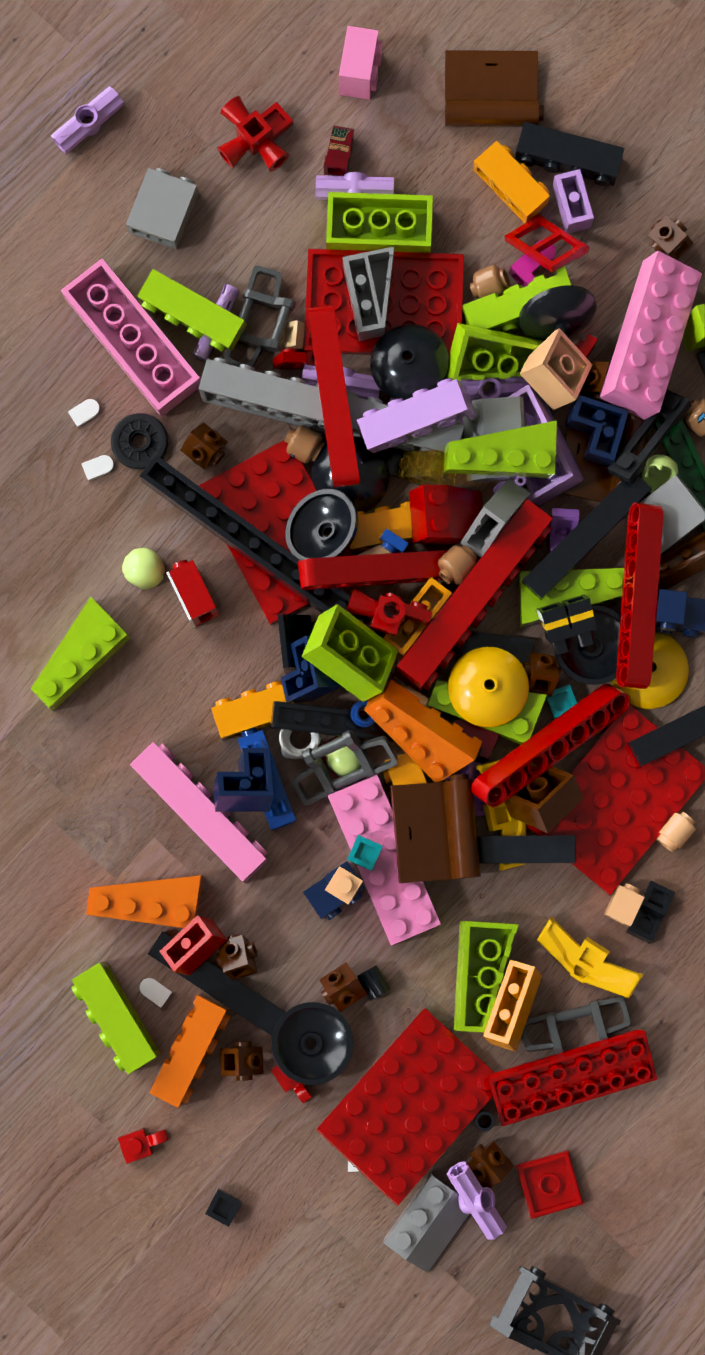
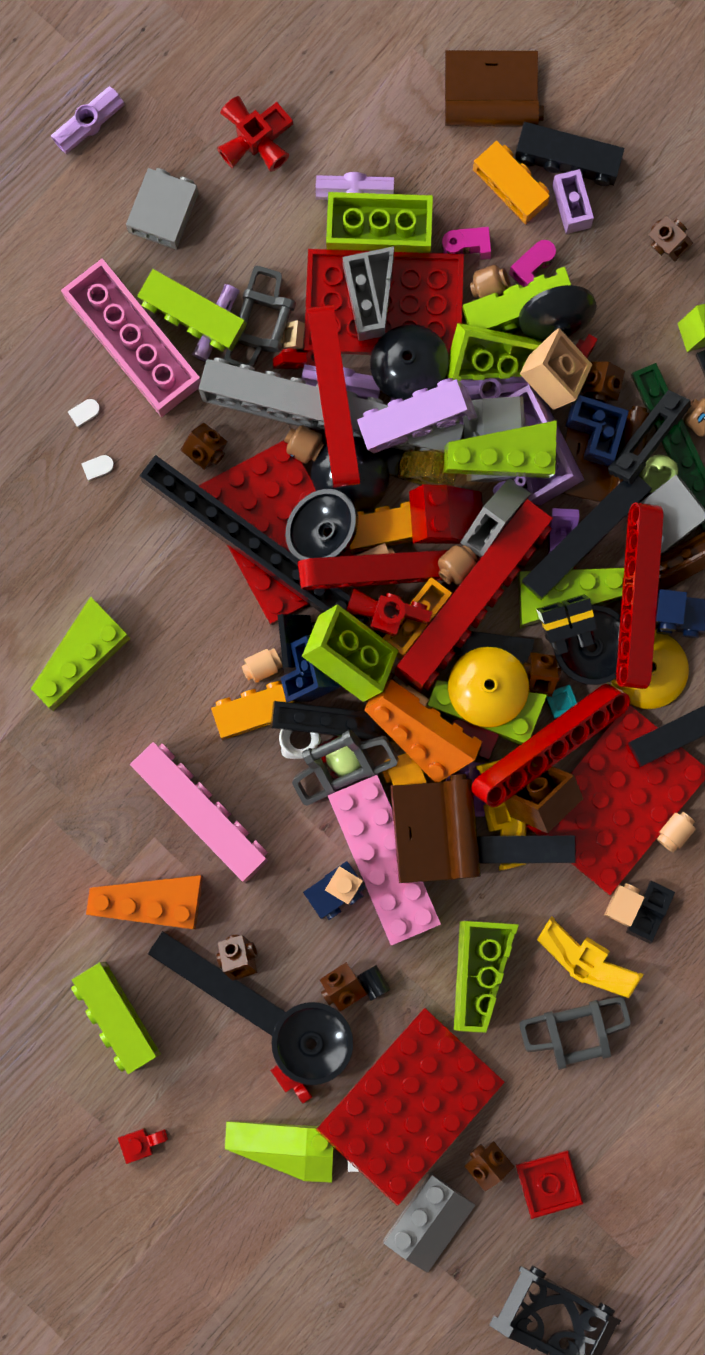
black wheel [111,413,168,470] -> none
yellowish green hair [122,547,166,590] -> none
white piece [140,978,172,1008] -> none
orange wedge [149,994,231,1108] -> none
red brick [159,915,227,976] -> none
red piece [166,559,220,628] -> none
black plate [205,1188,242,1227] -> none
dark blue brick [213,748,274,812] -> none
reddish brown brick [220,1041,264,1081] -> none
blue brick [237,728,297,831] -> none
dark red leg [323,125,355,176] -> none
bright pink brick [339,26,383,100] -> none
teal plate [347,835,383,871] -> none
blue plate [350,700,375,727] -> none
blue plate [379,528,408,553] -> none
lavender piece [446,1162,507,1240] -> none
black hinge [474,1110,495,1131] -> none
light orange brick [483,960,542,1052] -> none
red plate [488,1030,658,1127] -> none
red window [504,214,589,273] -> none
bright pink brick [600,251,702,420] -> none
none -> lime wedge [225,1121,334,1183]
none -> light nougat brick [241,648,283,683]
none -> dark pink leg [442,227,491,260]

